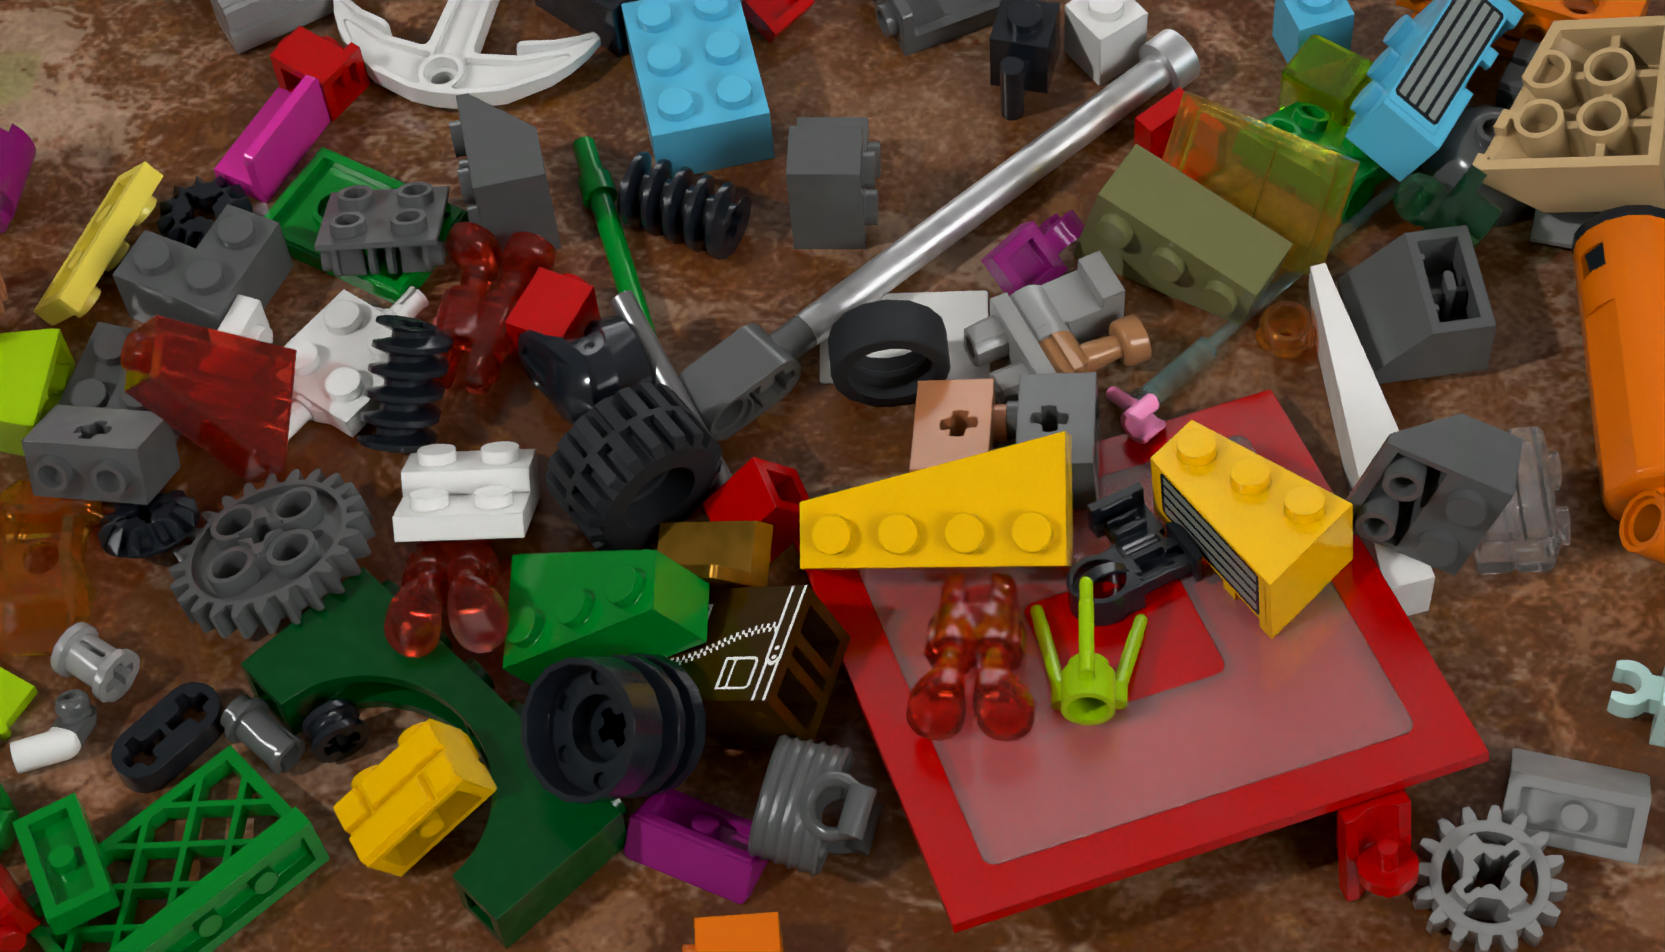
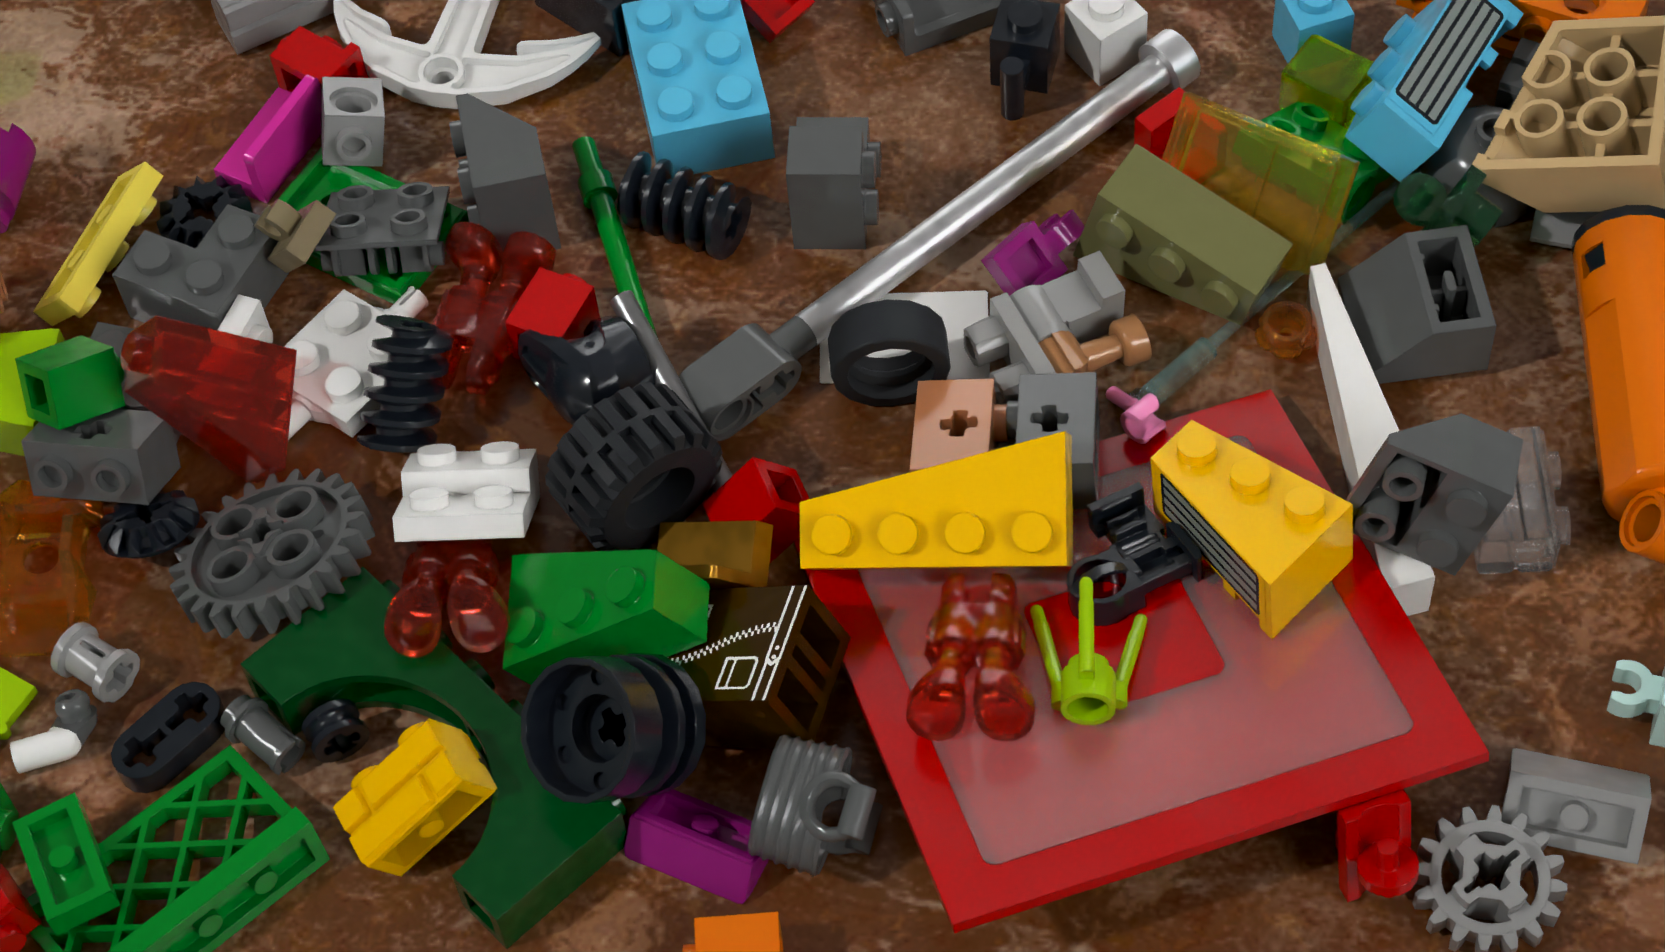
none -> green brick [15,335,126,430]
none -> dark tan tile [254,199,336,273]
none -> light grey brick [320,77,385,166]

